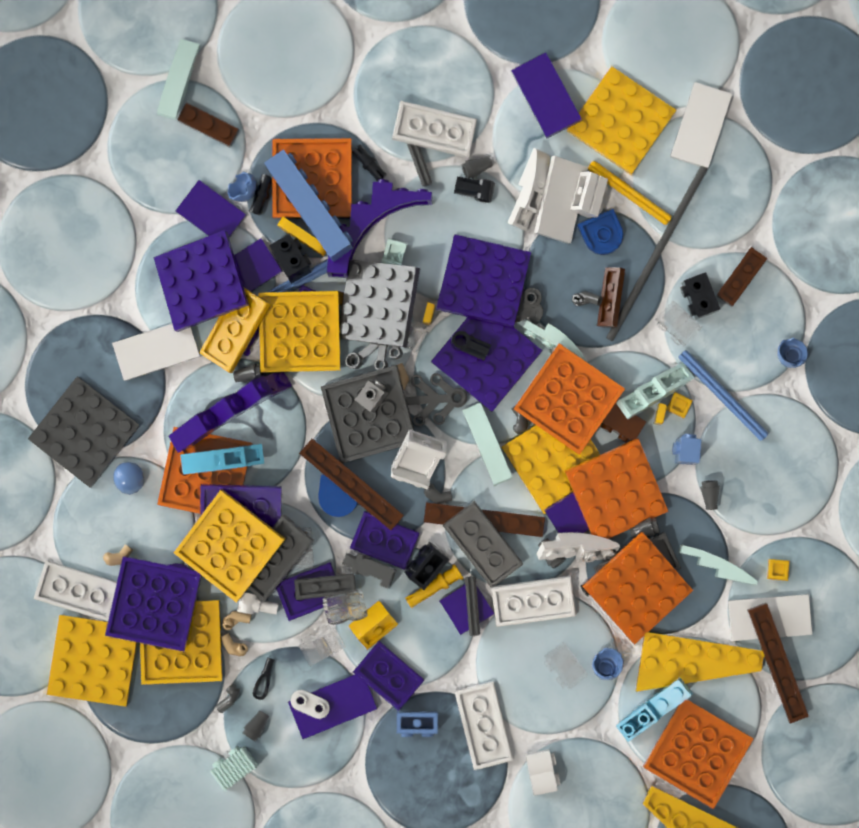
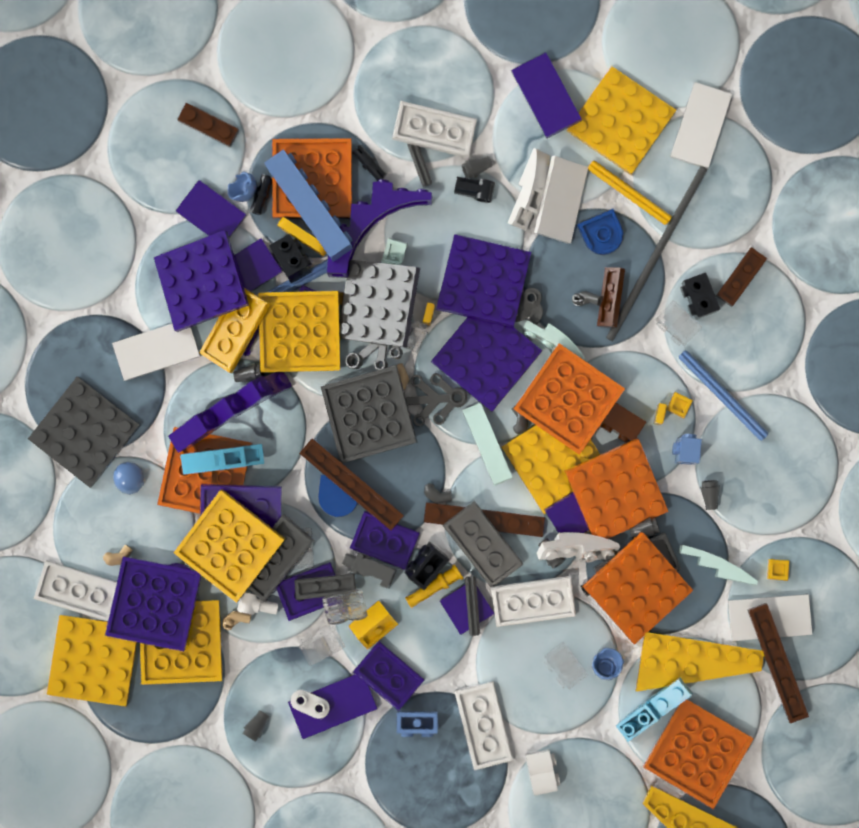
light aqua slope [157,39,200,120] -> none
light aqua brick [210,746,259,791] -> none
dark grey arm [216,684,240,713] -> none
tan arm [221,633,248,656] -> none
black piece [253,657,275,700] -> none
light grey brick [355,380,389,412] -> none
white panel [391,429,447,489] -> none
black piece [451,331,491,361] -> none
white brick [570,172,608,218] -> none
light aqua slope [616,362,694,419] -> none
medium blue hair [777,338,808,368] -> none

